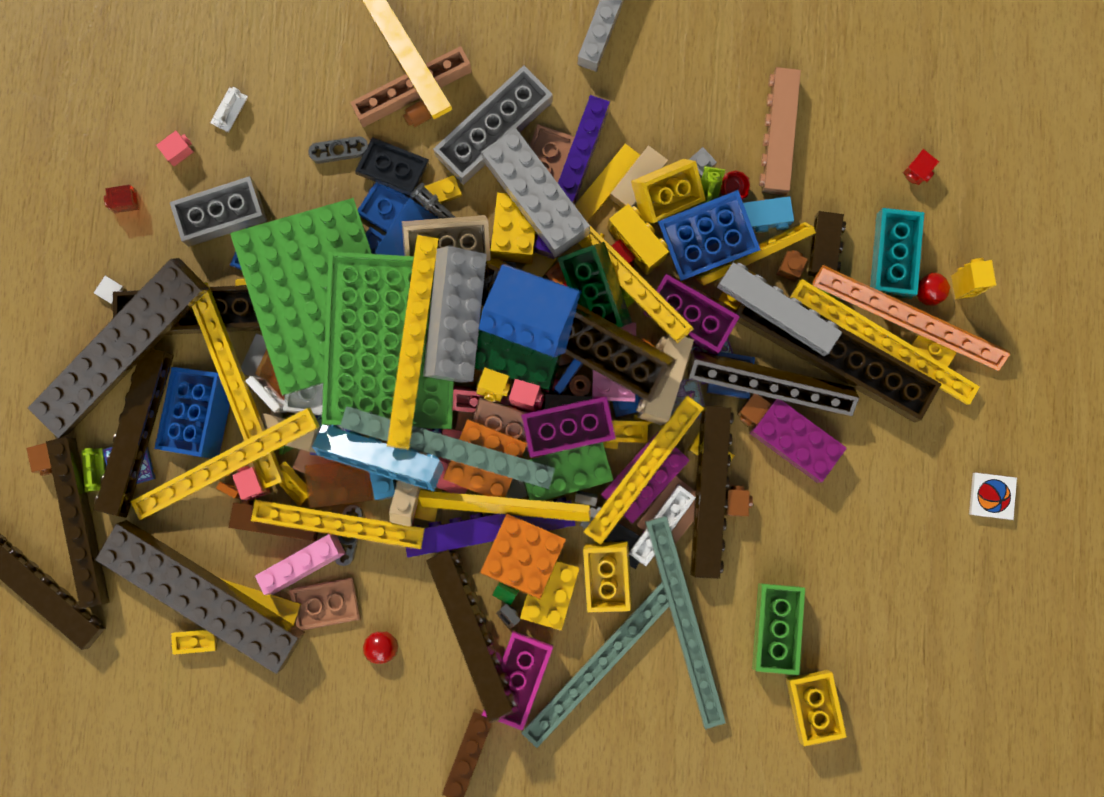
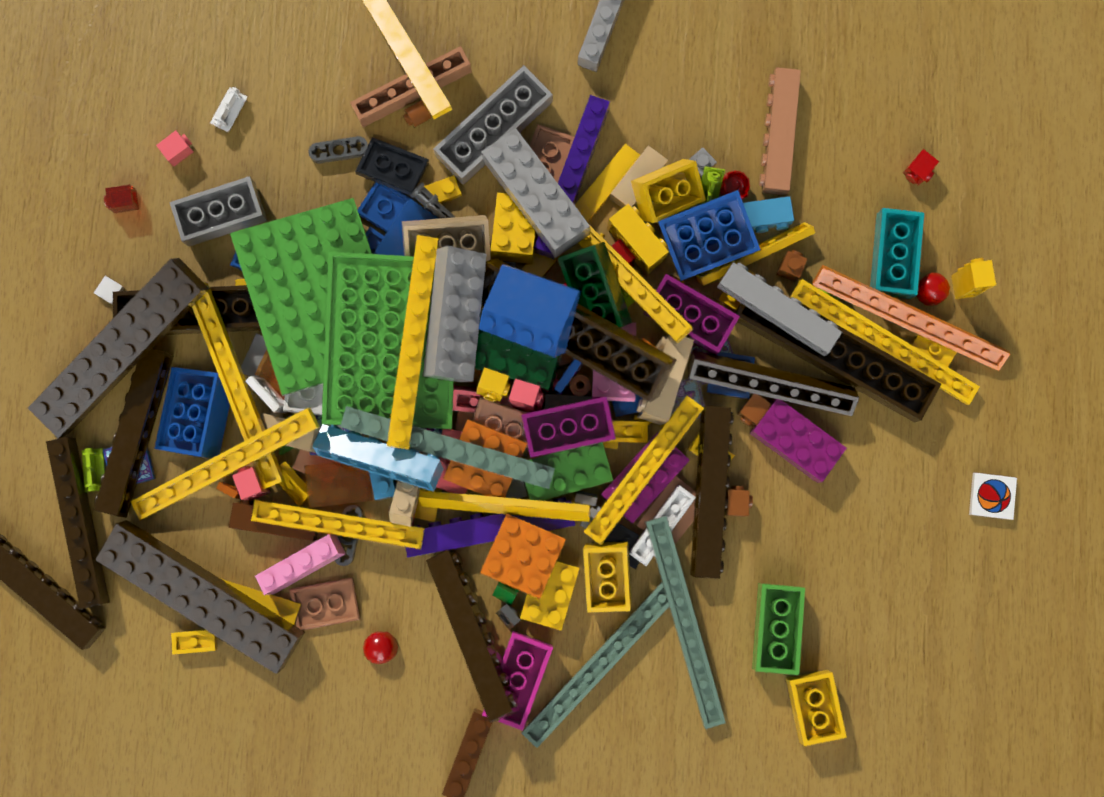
dark orange brick [26,443,52,476] -> none
orange tile [545,262,566,285] -> none
dark brown brick [808,211,846,277] -> none

